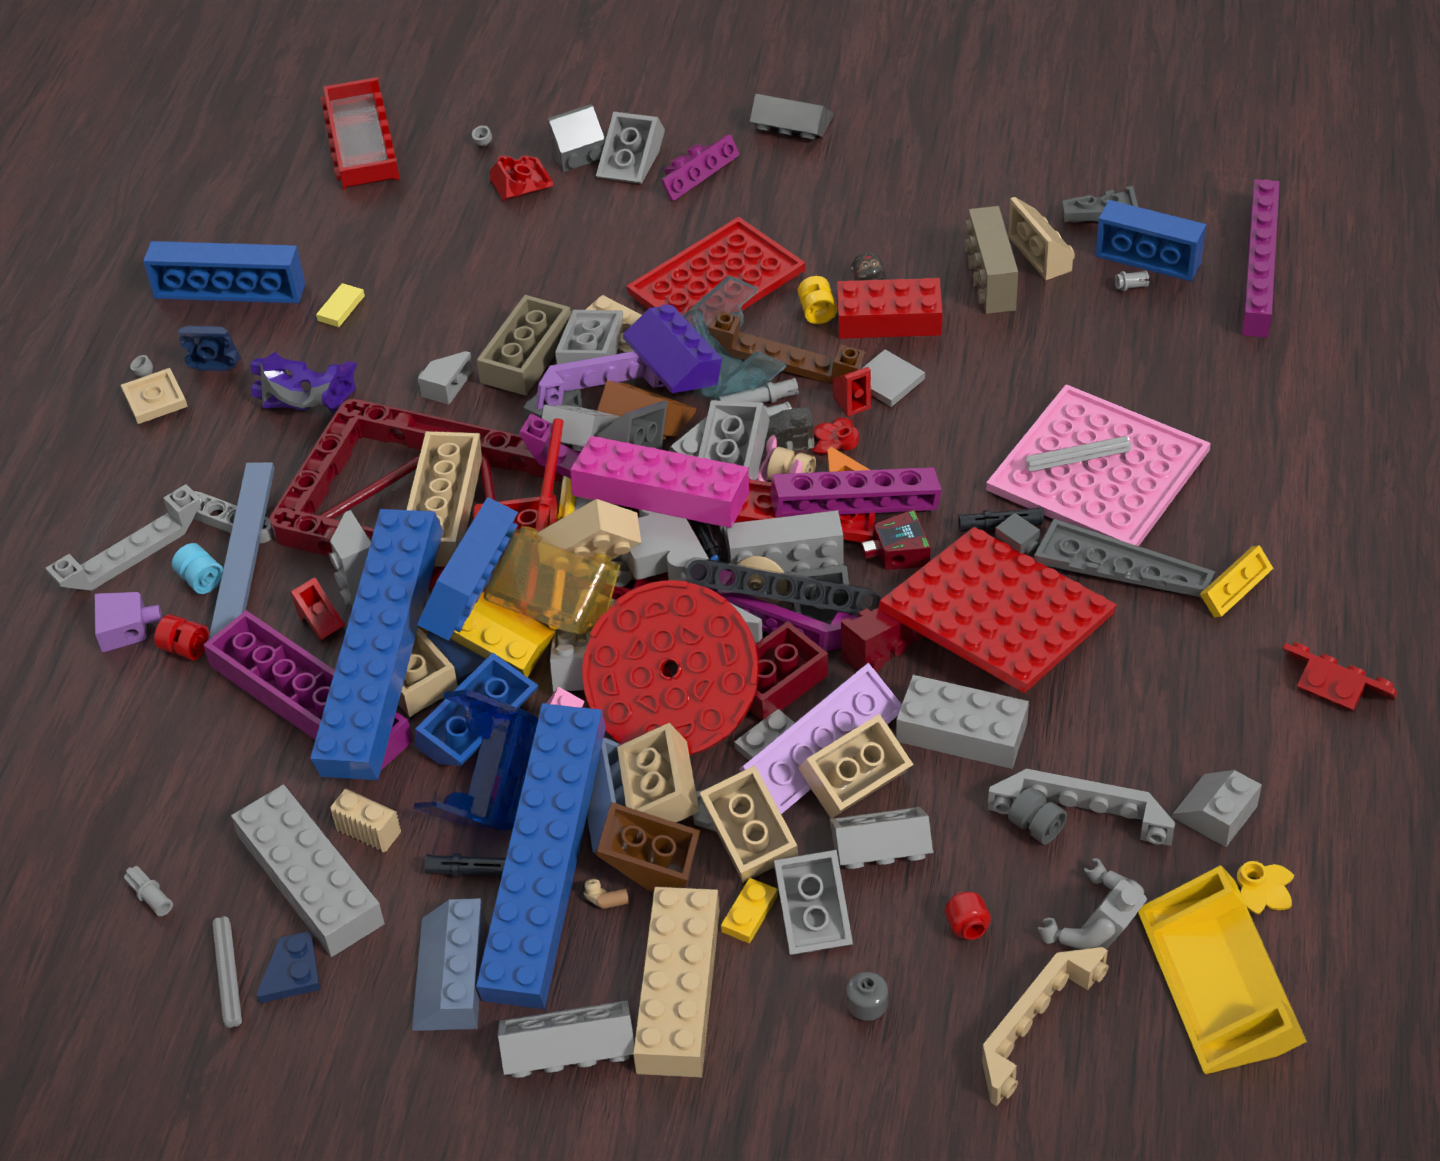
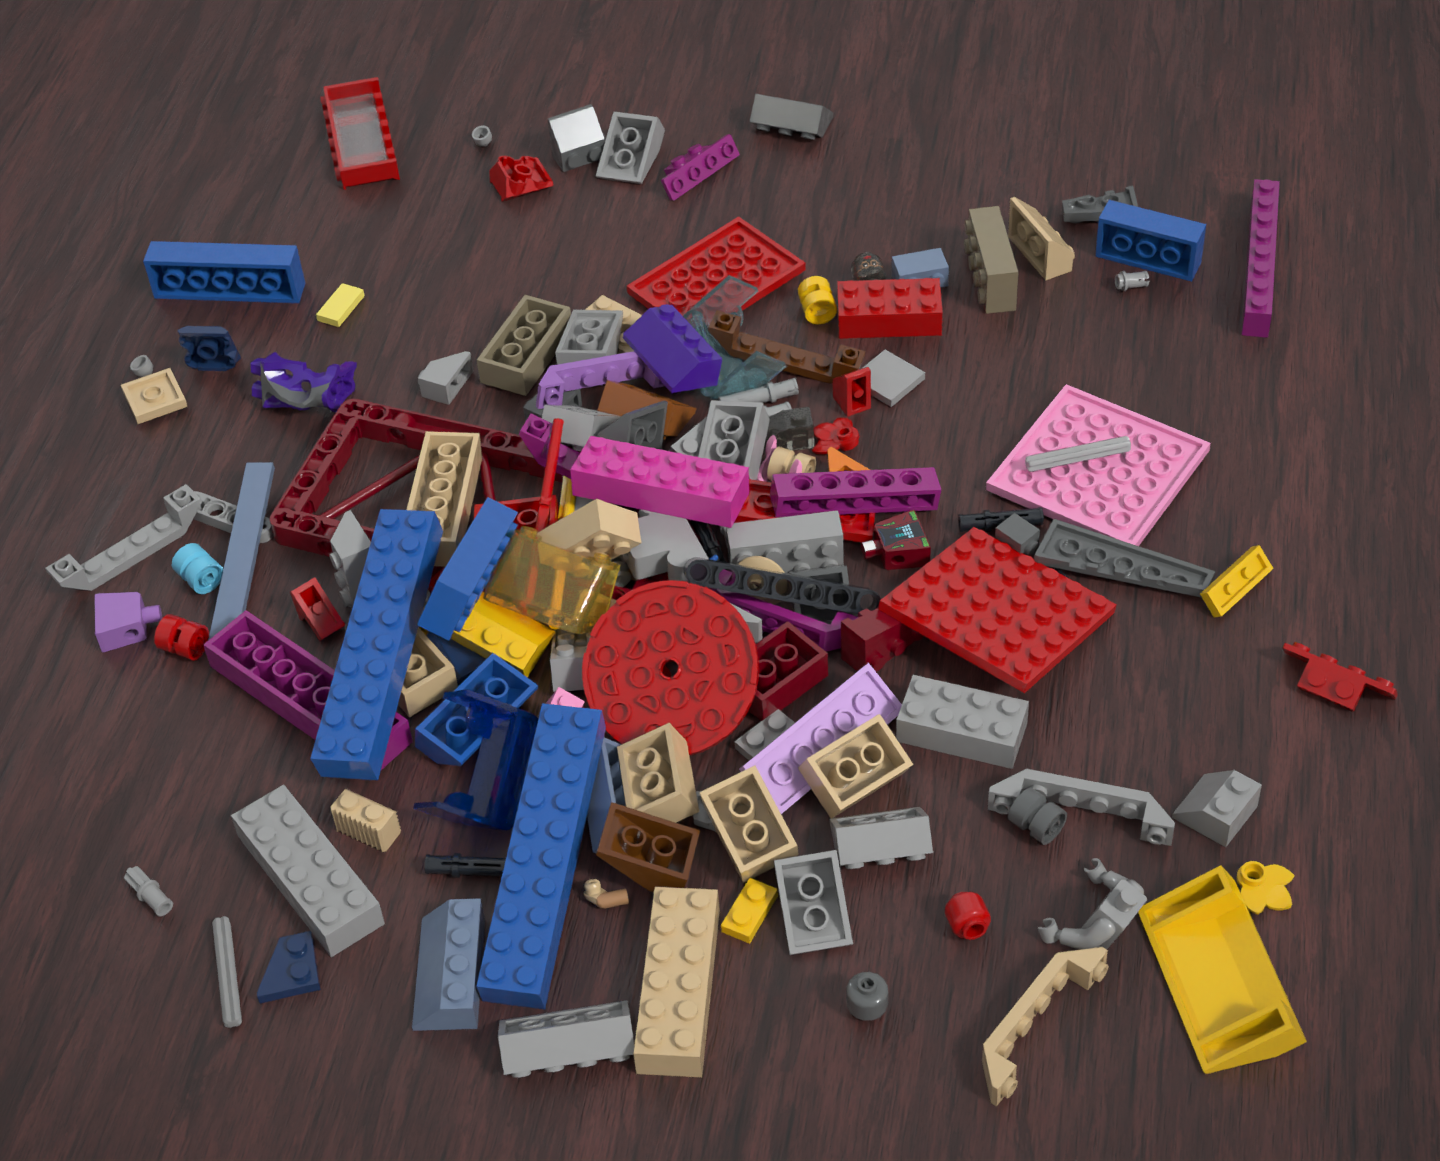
none -> sand blue brick [892,248,949,288]

